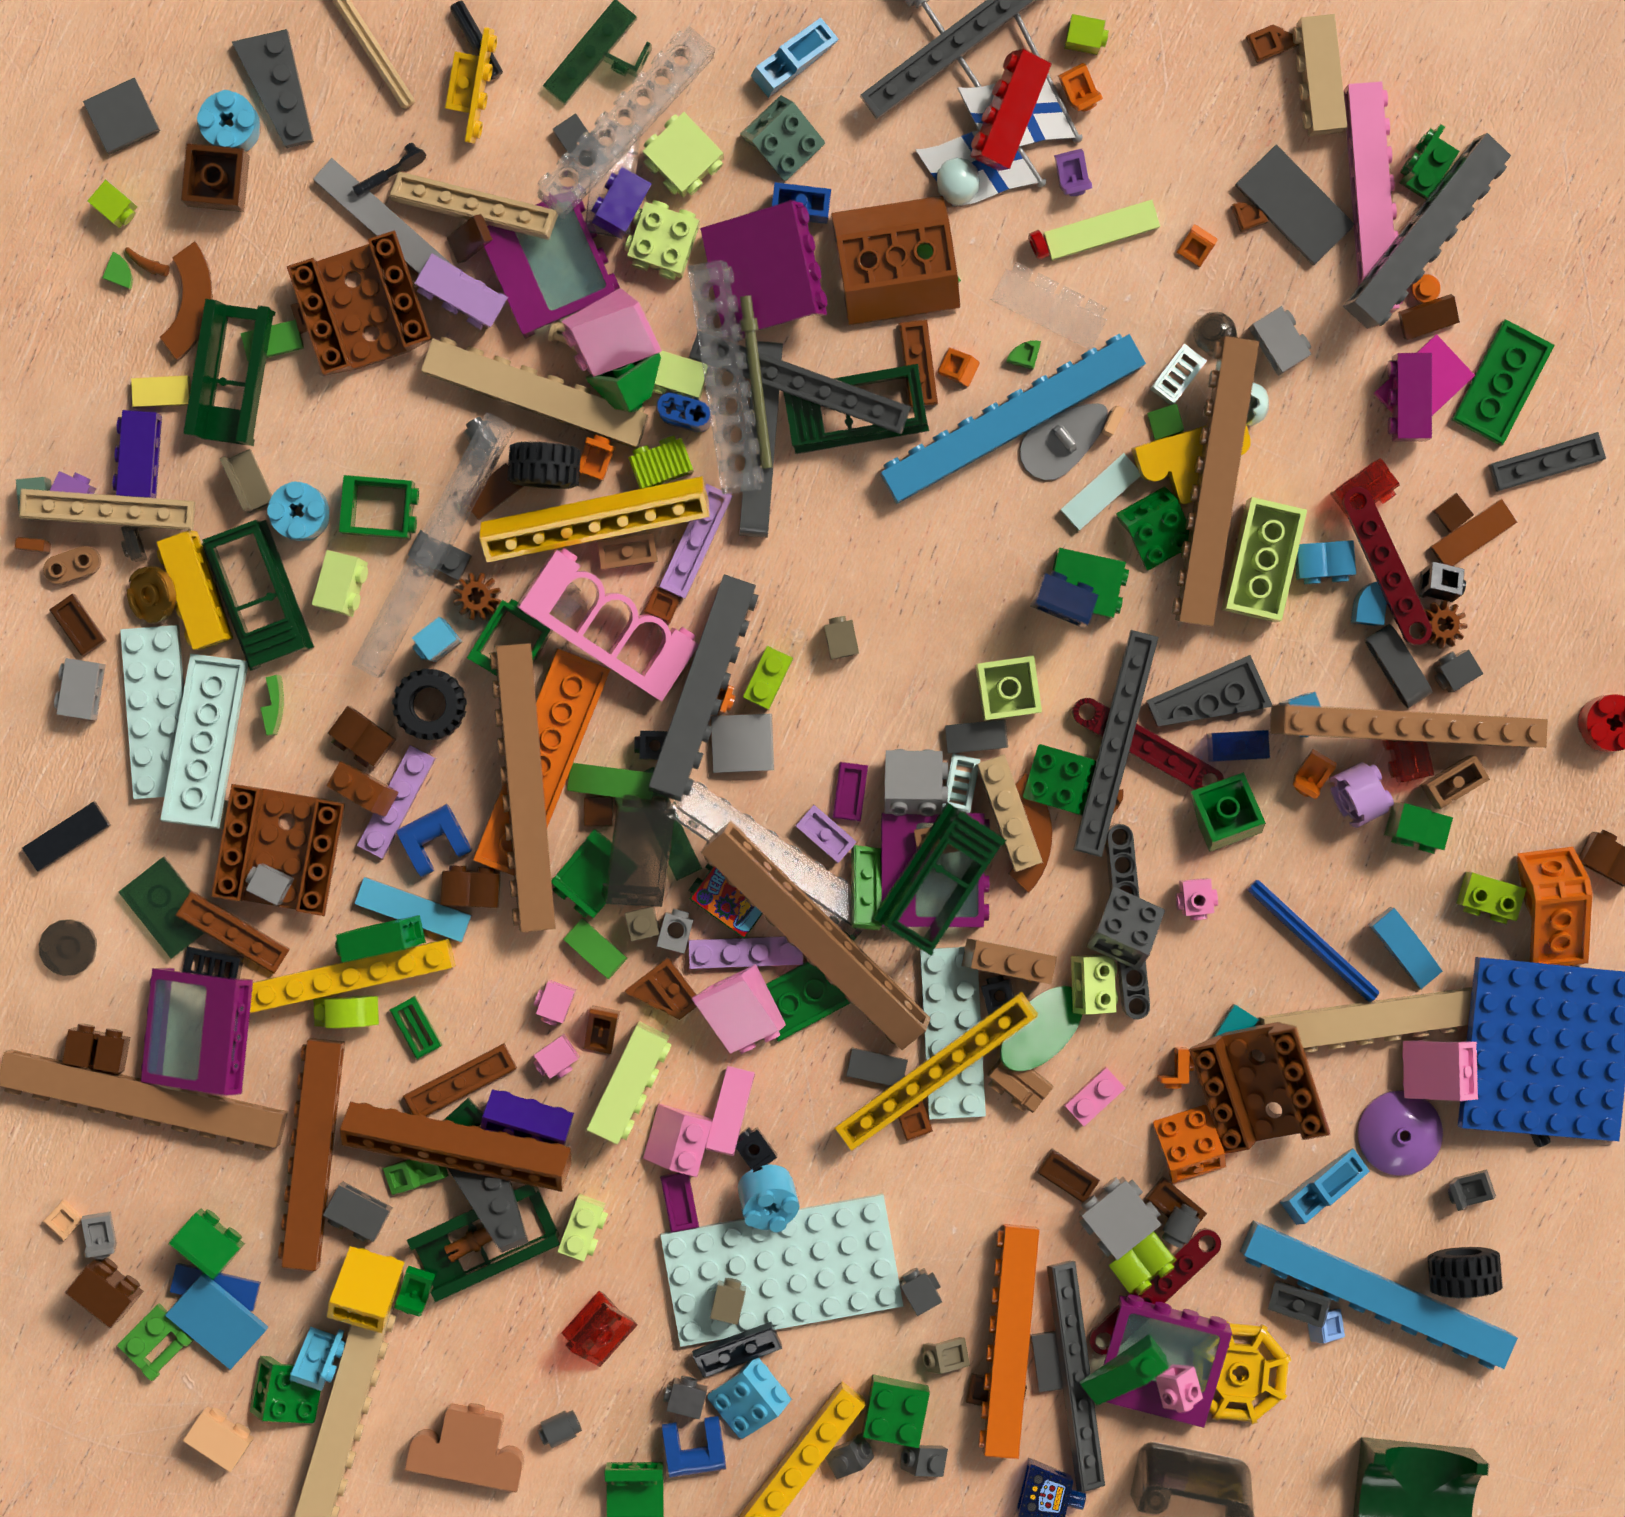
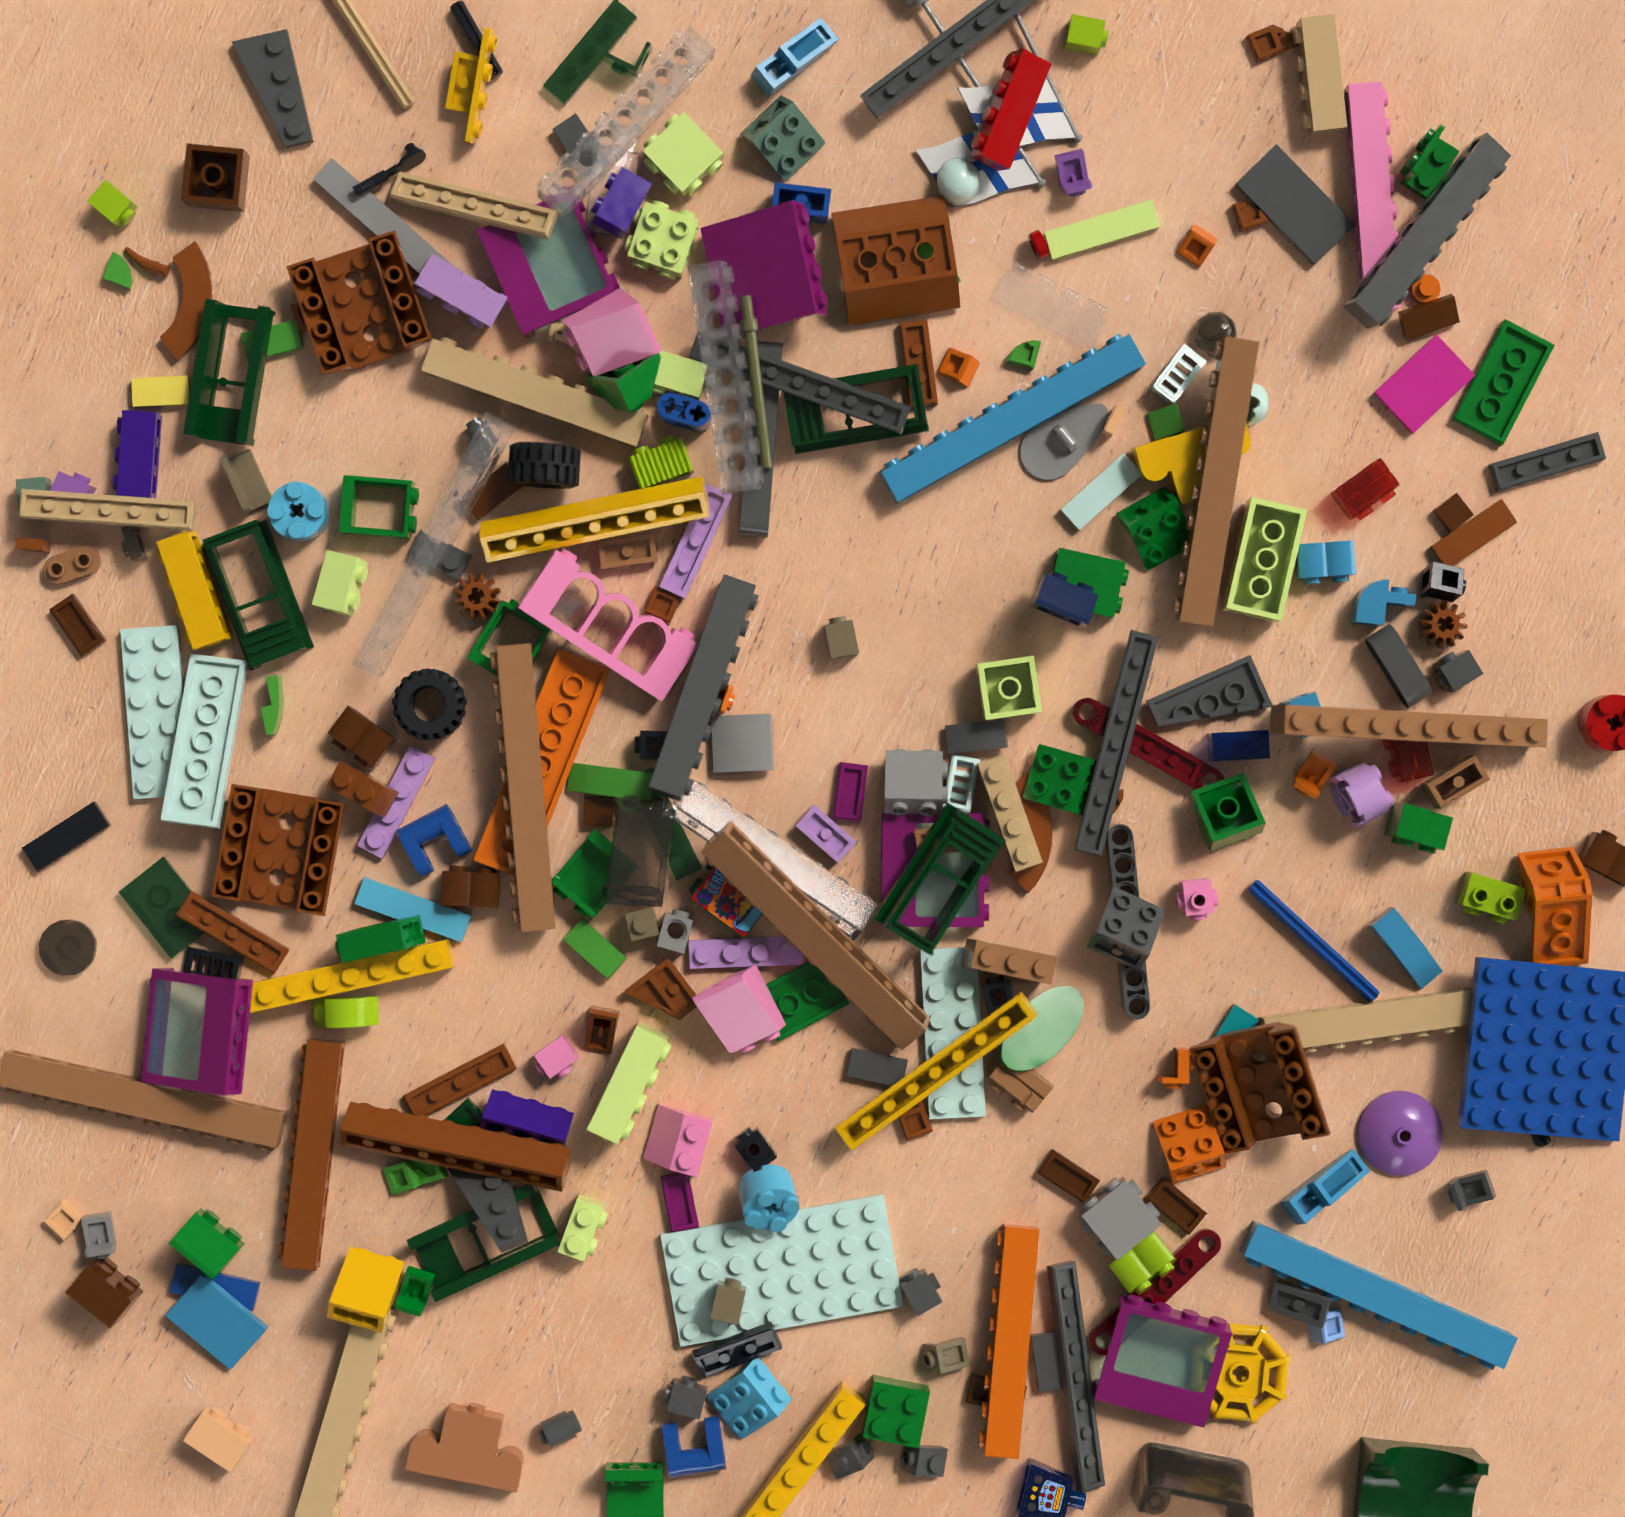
light grey brick [54,658,106,720] -> none
reddish brown piece [62,1024,131,1073] -> none
dark grey tile [83,77,161,155] -> none
bright green plate [117,1303,194,1381] -> none
pearl gold tile [127,566,176,623] -> none
medium azure brick [197,90,260,152] -> none
light grey brick [246,863,294,905] -> none
green bracket [249,1356,321,1423] -> none
medium azure bracket [289,1326,346,1391] -> none
dark grey brick [323,1181,393,1242] -> none
green tile [390,995,442,1060] -> none
medium azure brick [412,617,462,662] -> none
dark orange pin [444,1226,493,1263] -> none
reddish brown tile [447,214,493,264] -> none
bright pink brick [534,980,576,1026] -> none
clear red bracket [562,1291,638,1367] -> none
orange bracket [580,435,615,481] -> none
bright pink tile [706,1066,755,1156] -> none
lime brick [743,646,793,710] -> none
bright green tile [851,845,882,930] -> none
orange bracket [1058,63,1103,112] -> none
bright pink plate [1064,1067,1126,1126] -> none
yellowish green brick [1071,954,1118,1015] -> none
green slope [1080,1334,1169,1406] -> none
bright pink brick [1155,1364,1203,1413] -> none
dark grey brick [1162,1204,1200,1249] -> none
light grey brick [1248,306,1311,376] -> none
dark red plate [1342,487,1432,645] -> none
magenta brick [1388,353,1432,442] -> none
bright pink panel [1402,1040,1478,1101] -> none
black tyre [1427,1247,1503,1298] -> none

